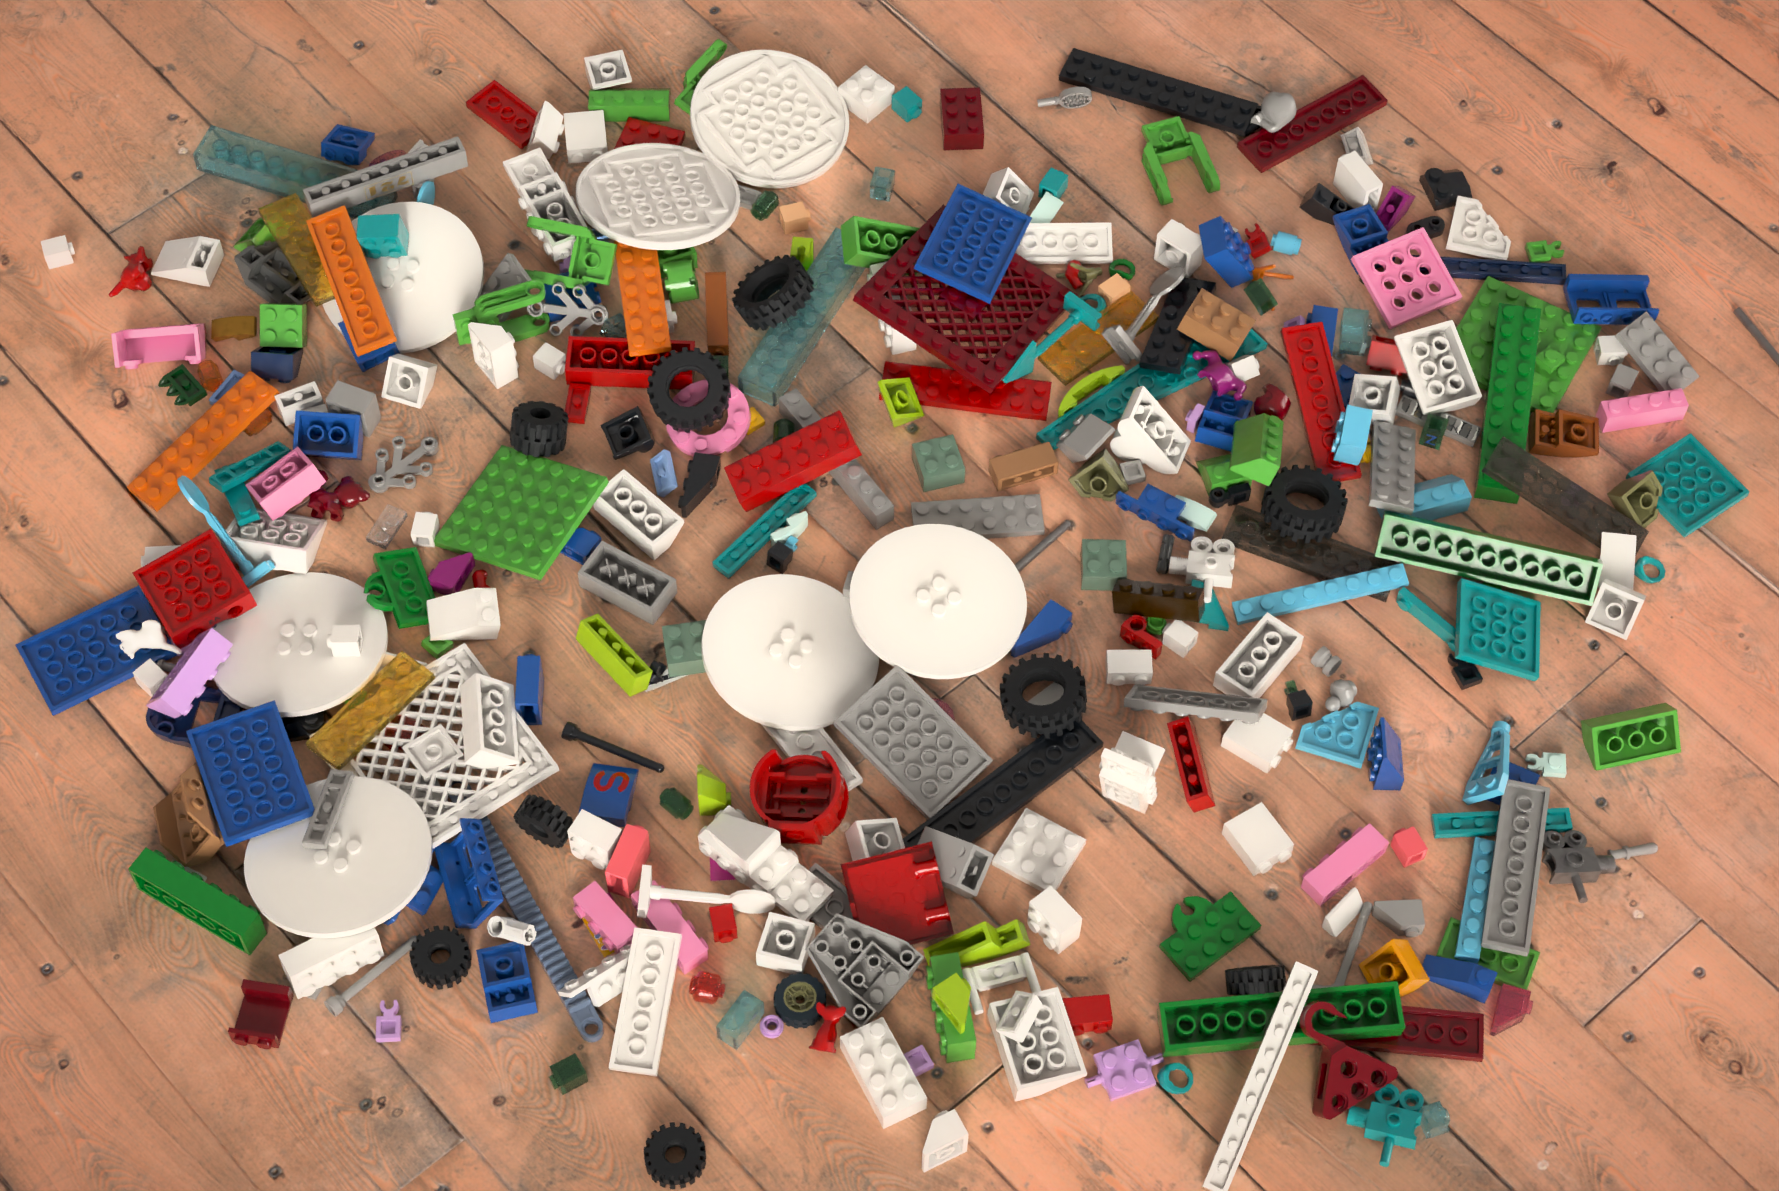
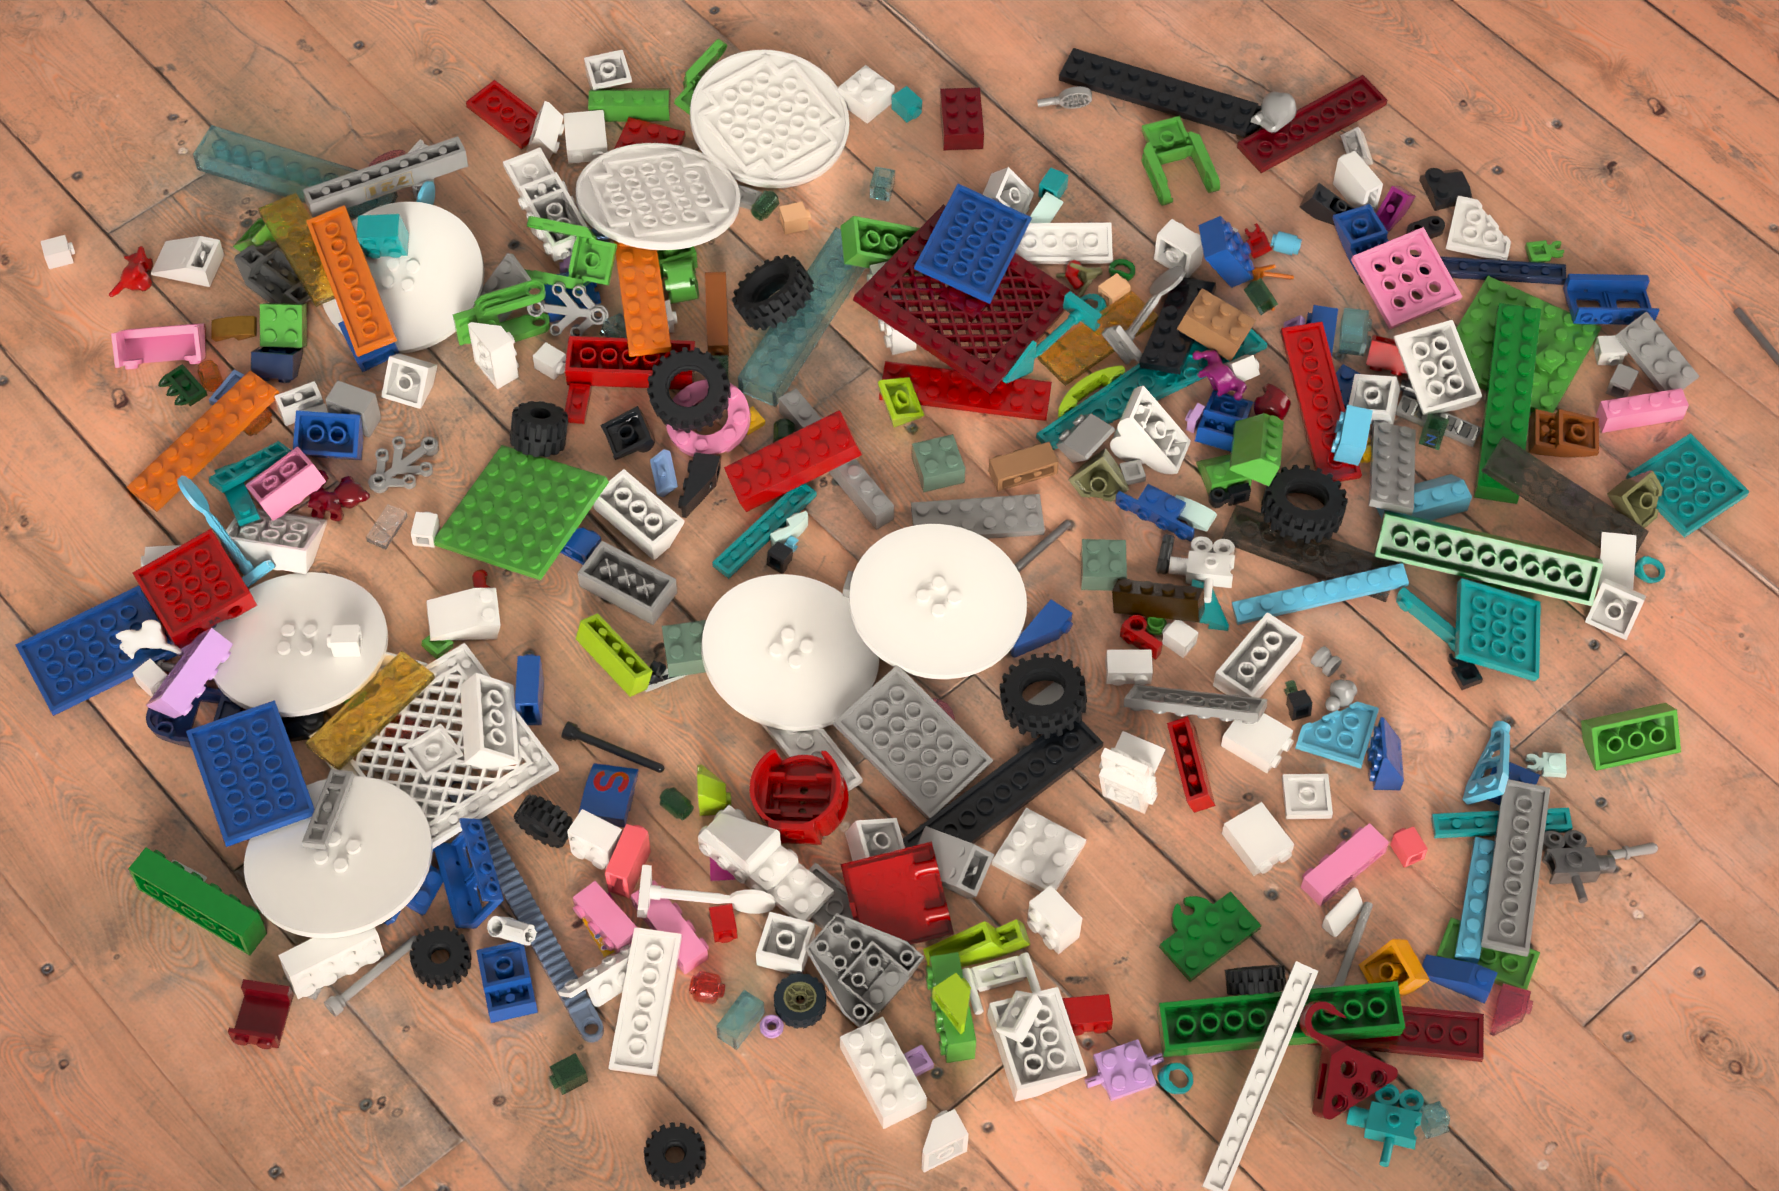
medium nougat slope [153,762,225,867] -> none
blue plate [321,124,375,165] -> none
green plate [364,547,435,629] -> none
lavender plate [376,1000,402,1042] -> none
magenta slope [428,552,475,595] -> none
lime hinge [790,237,814,275] -> none
red animal [809,1002,846,1053] -> none
light grey slope [1371,899,1425,938] -> none
none -> white plate [1282,774,1333,819]

